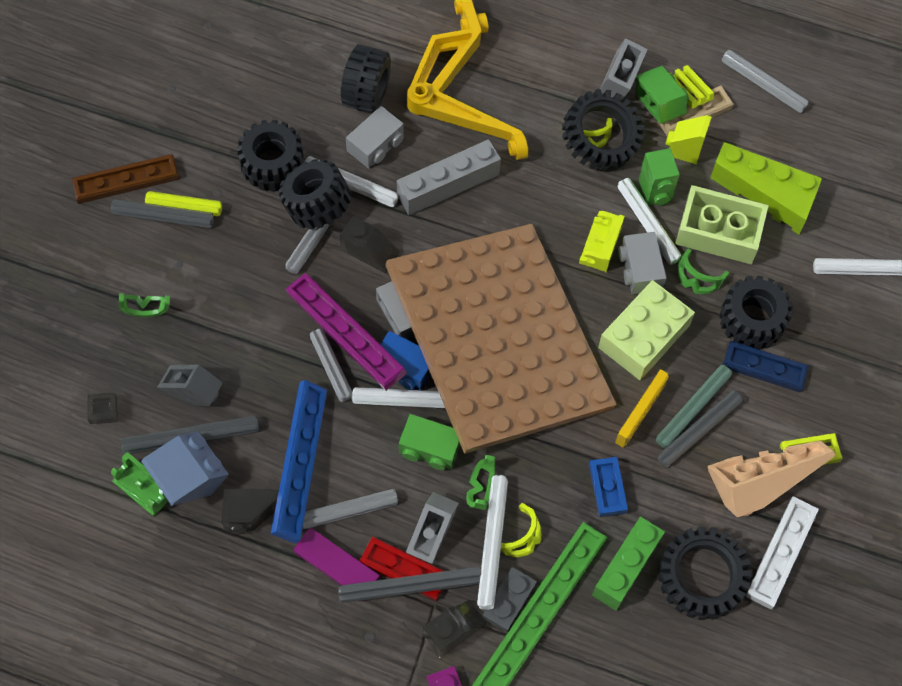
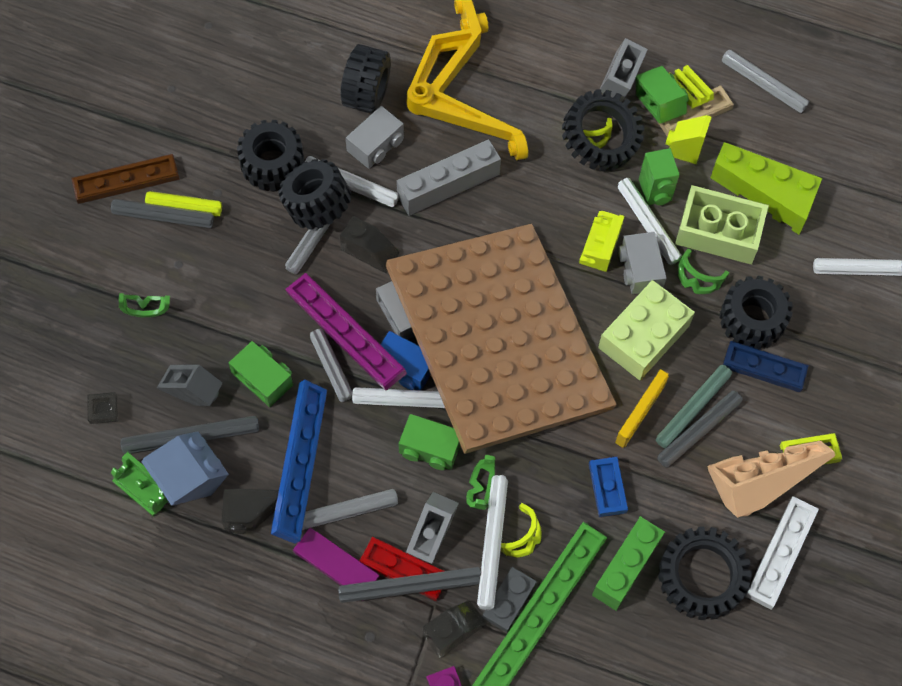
none -> bright green brick [229,341,293,408]

